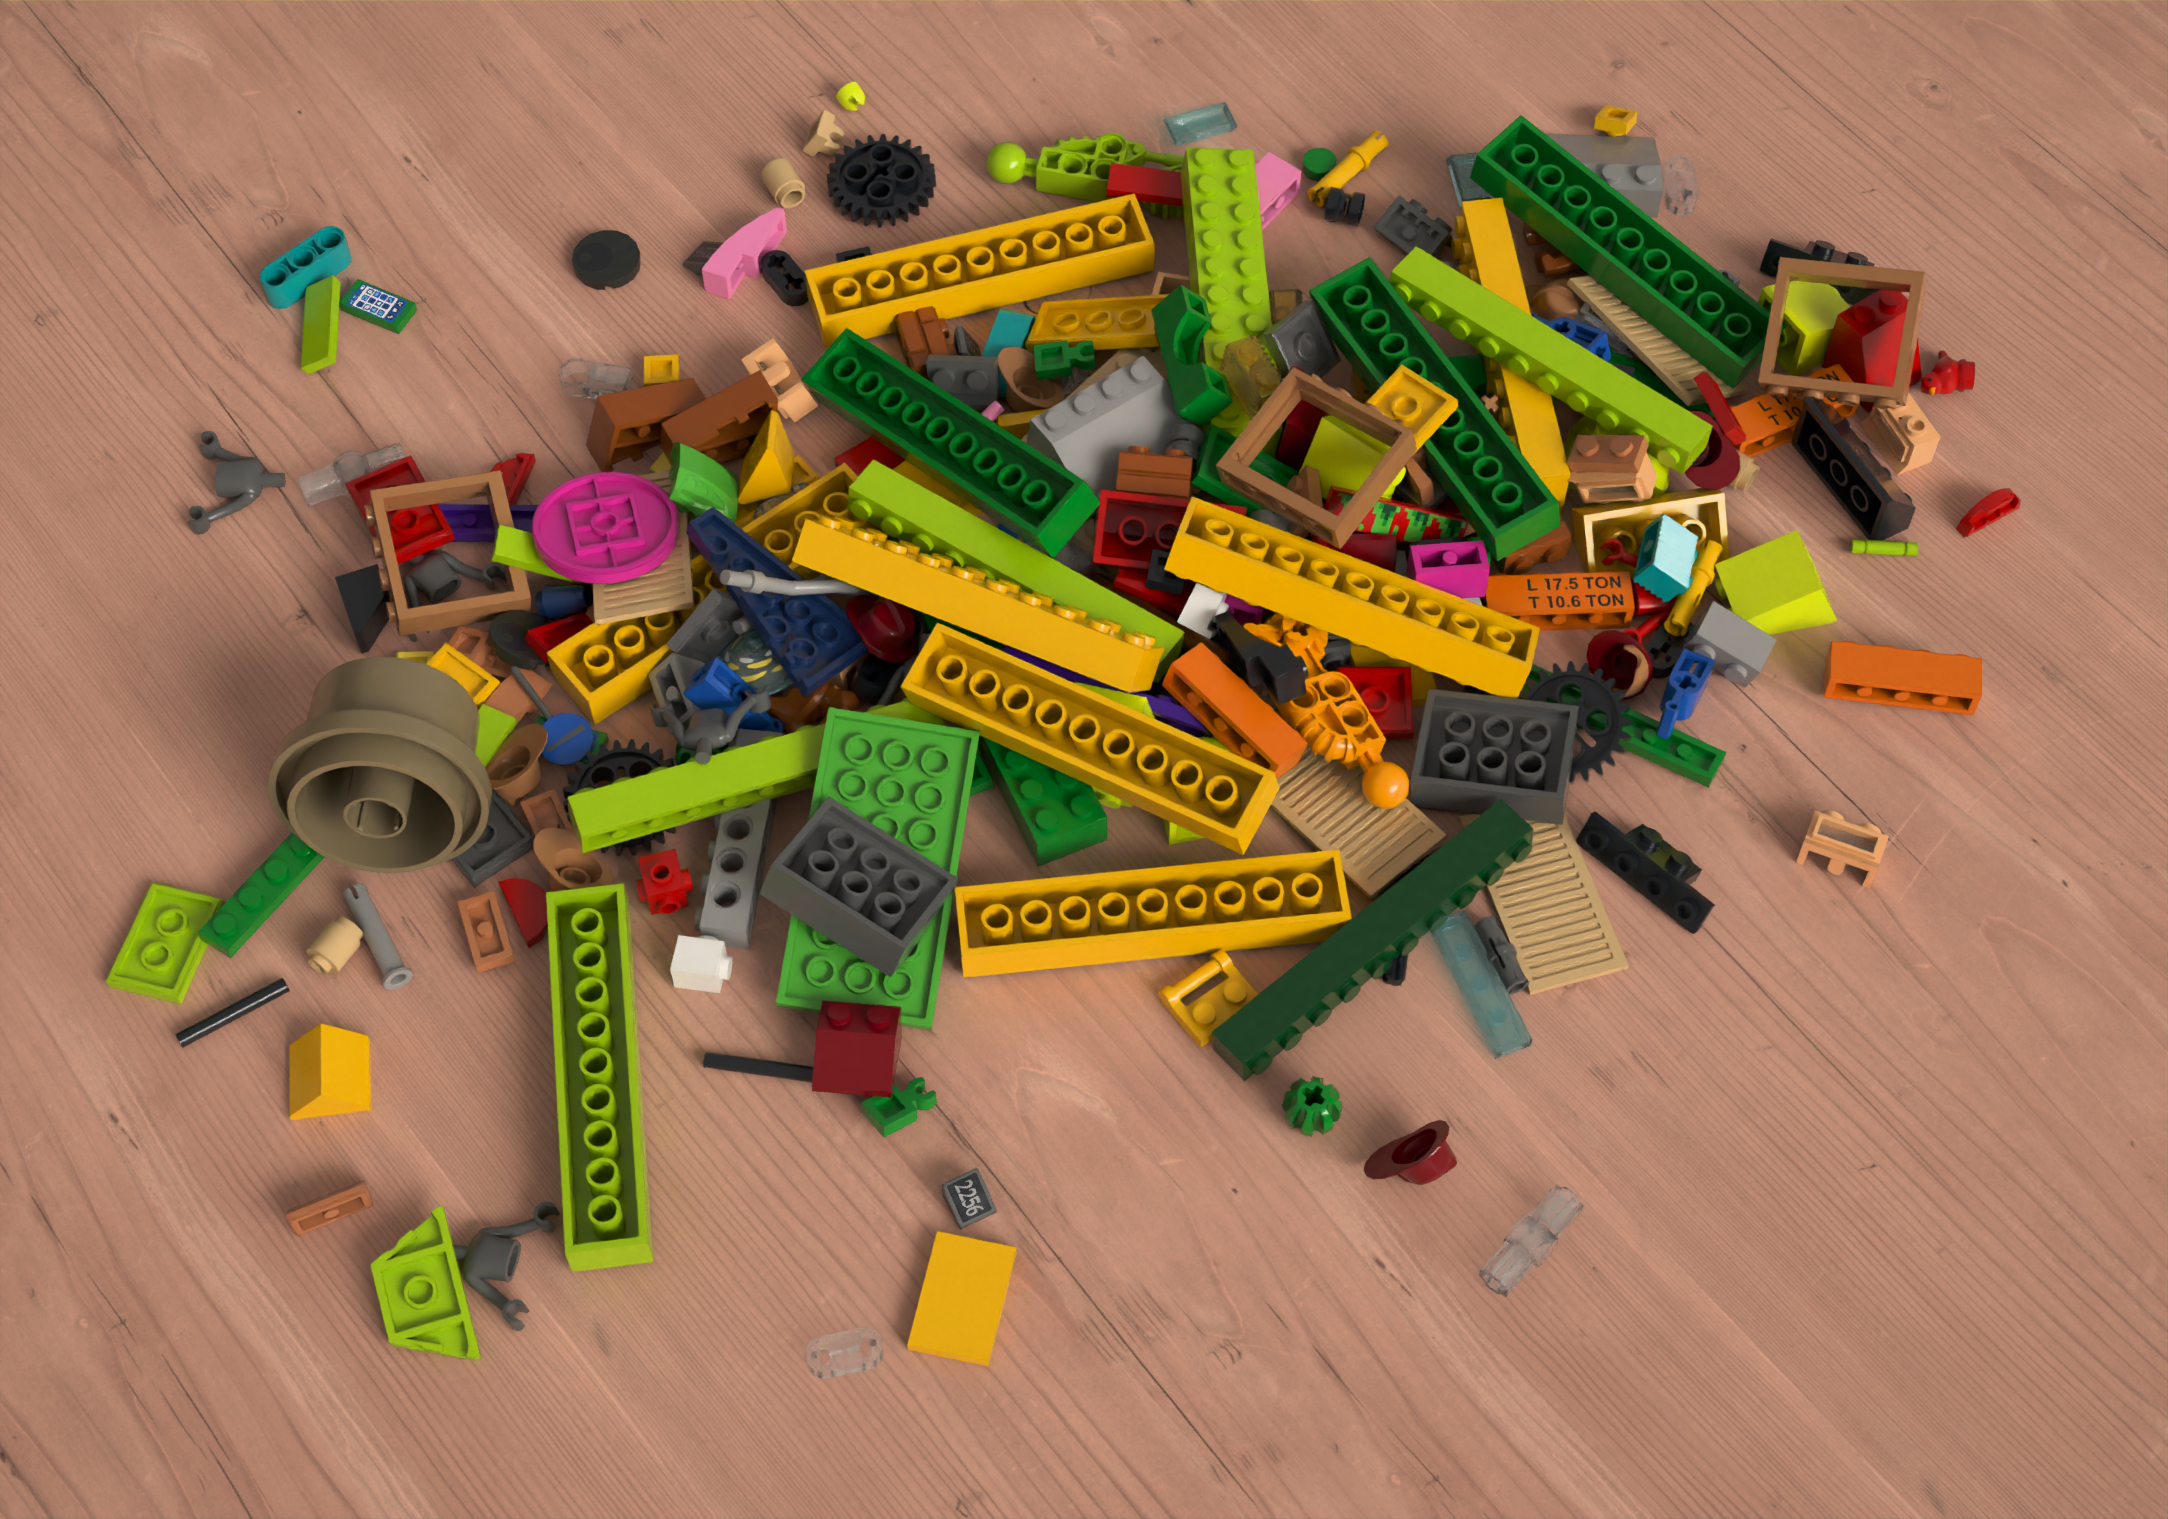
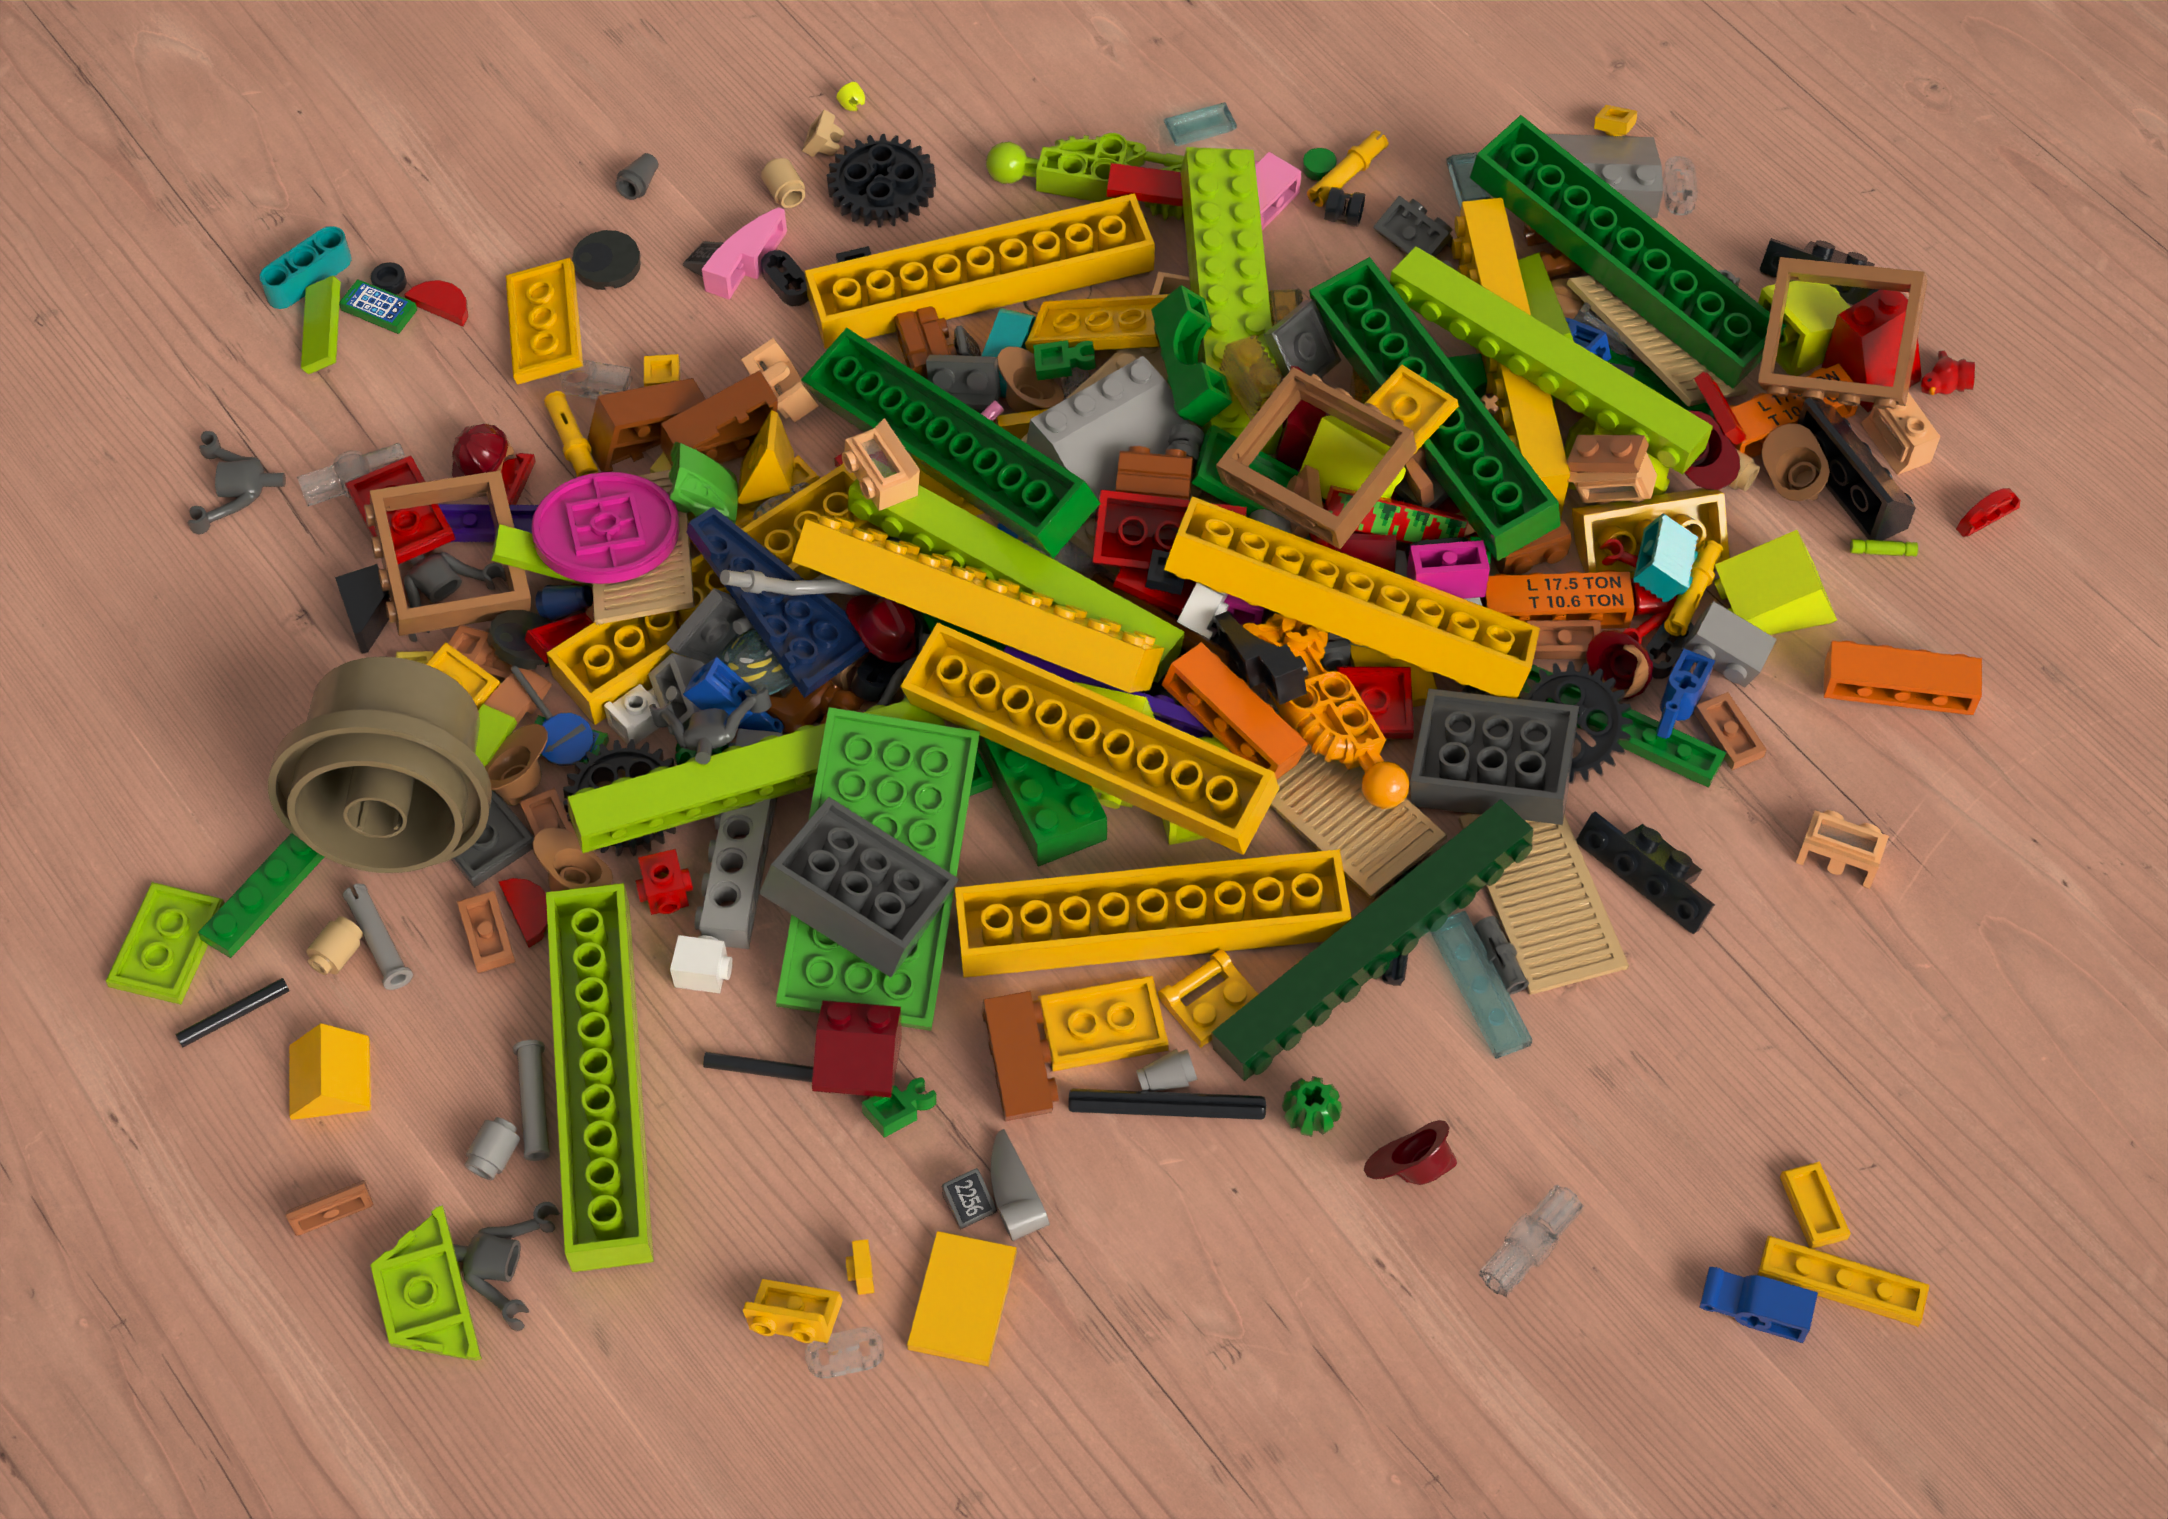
none -> black tile [371,262,407,295]
none -> red tile [404,280,468,327]
none -> dark red piece [452,424,514,478]
none -> light grey brick [464,1117,520,1180]
none -> yellow tile [505,257,583,385]
none -> light grey pin [513,1040,550,1161]
none -> yellow pin [544,391,599,477]
none -> white brick [604,684,660,745]
none -> dark grey cone [616,153,659,200]
none -> yellow bracket [743,1279,843,1343]
none -> light nougat window [842,418,920,511]
none -> yellow plate [845,1239,875,1295]
none -> dark orange wedge [981,991,1059,1122]
none -> light grey piece [991,1129,1050,1241]
none -> yellow tile [1038,976,1169,1071]
none -> black axle [1068,1088,1266,1120]
none -> light grey cone [1136,1049,1198,1091]
none -> lime tile [1518,252,1574,341]
none -> nougat plate [1526,620,1601,659]
none -> nougat plate [1694,692,1767,770]
none -> blue piece [1699,1267,1818,1343]
none -> yellow tile [1757,1235,1930,1327]
none -> medium nougat piece [1761,423,1830,501]
none -> yellow tile [1780,1161,1851,1249]

